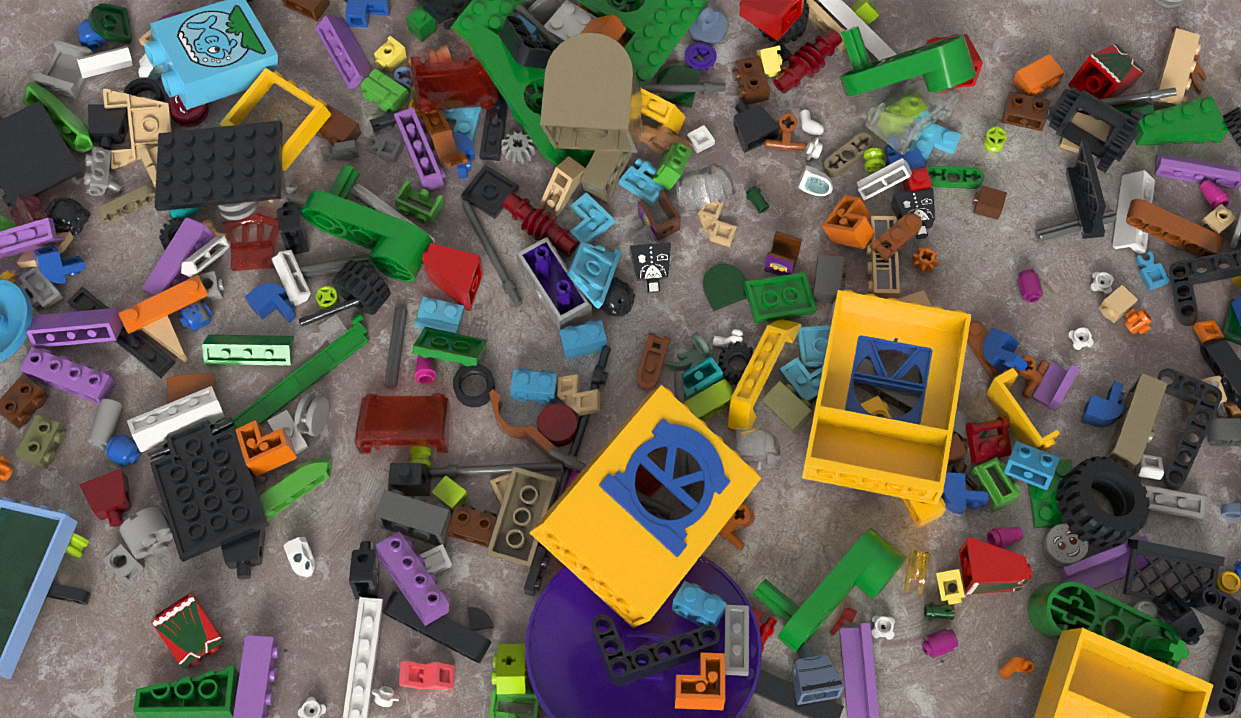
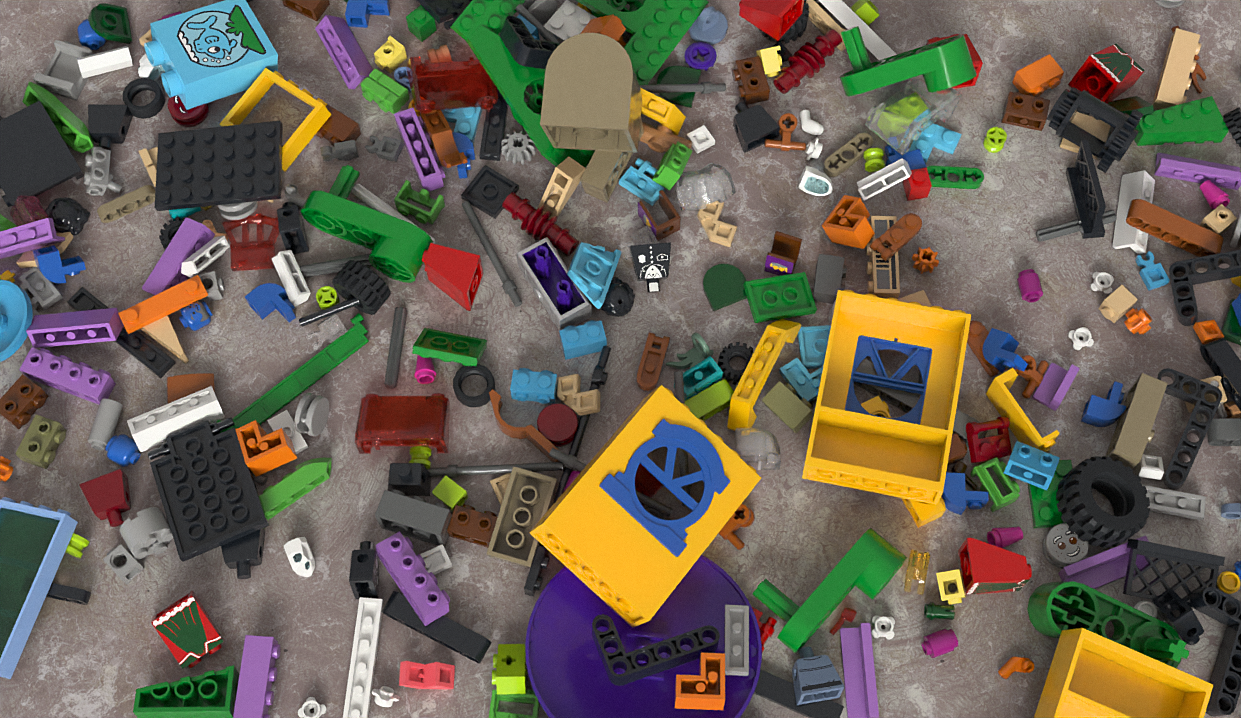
tan wing [103,89,172,170] -> none
panel [202,334,294,366] -> none
black pin [369,111,396,132] -> none
medium azure plate [414,297,465,334] -> none
black tile [467,607,494,631] -> none
medium azure plate [570,193,615,244] -> none
dark azure brick [672,581,726,628] -> none
white arm [712,329,743,348] -> none
dark green pin [746,186,770,214] -> none
black torso [891,188,935,239] -> none
reddish brown brick [972,185,1007,220] -> none
dark grey bar [1049,88,1177,113] -> none

